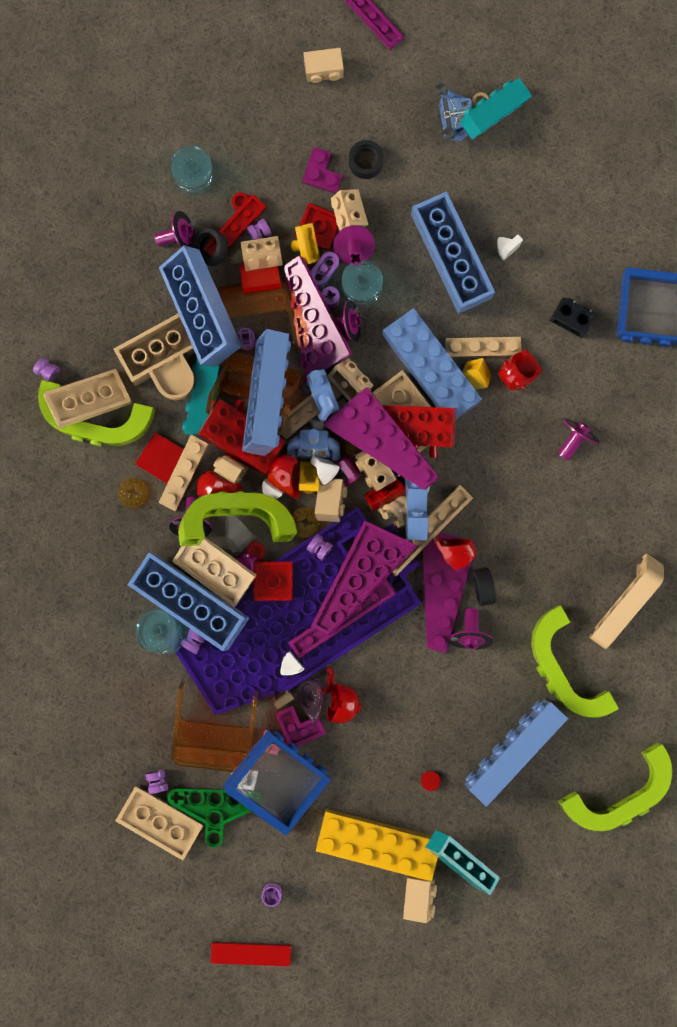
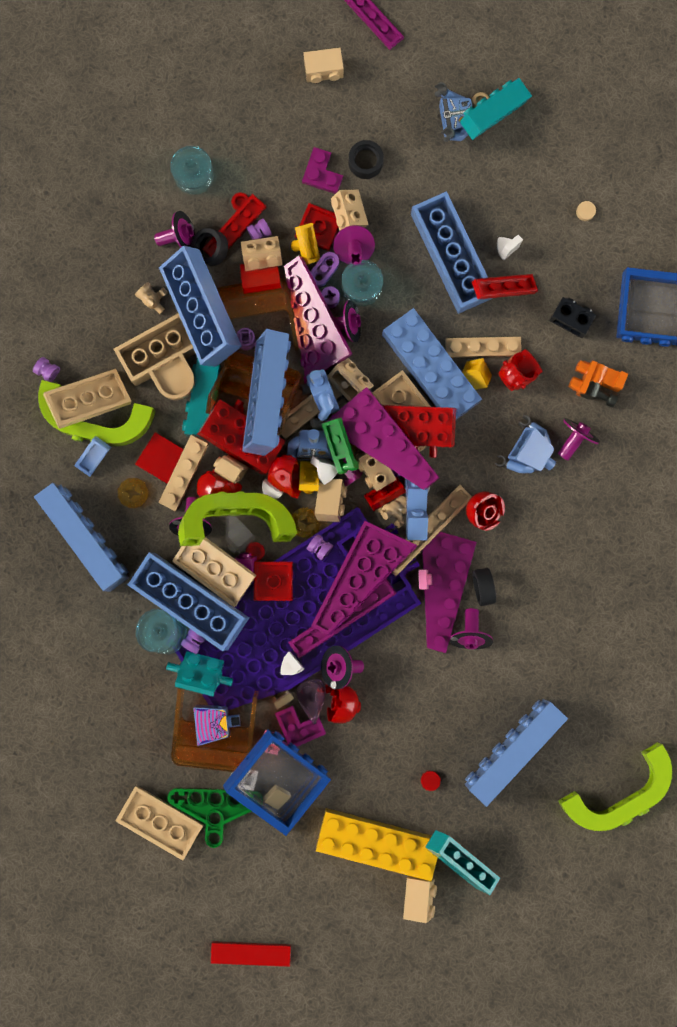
medium lavender wheel [145,769,168,794] -> none
medium lavender wheel [262,882,282,907] -> none
red helmet [434,535,476,570] -> none
lime arch [531,605,619,718] -> none
tan beam [589,554,664,649] -> none
none -> medium blue brick [34,483,129,592]
none -> medium blue tile [74,436,111,477]
none -> tan piece [135,282,168,314]
none -> teal plate [166,651,233,696]
none -> torso [193,705,241,746]
none -> dark tan tile [262,784,291,810]
none -> piece [321,646,364,689]
none -> green plate [322,417,359,475]
none -> bright pink plate [419,570,432,590]
none -> red cylinder [466,491,505,531]
none -> red tile [472,274,538,299]
none -> medium blue torso [495,415,556,473]
none -> orange hips [568,360,628,408]
none -> tan tile [576,201,596,221]

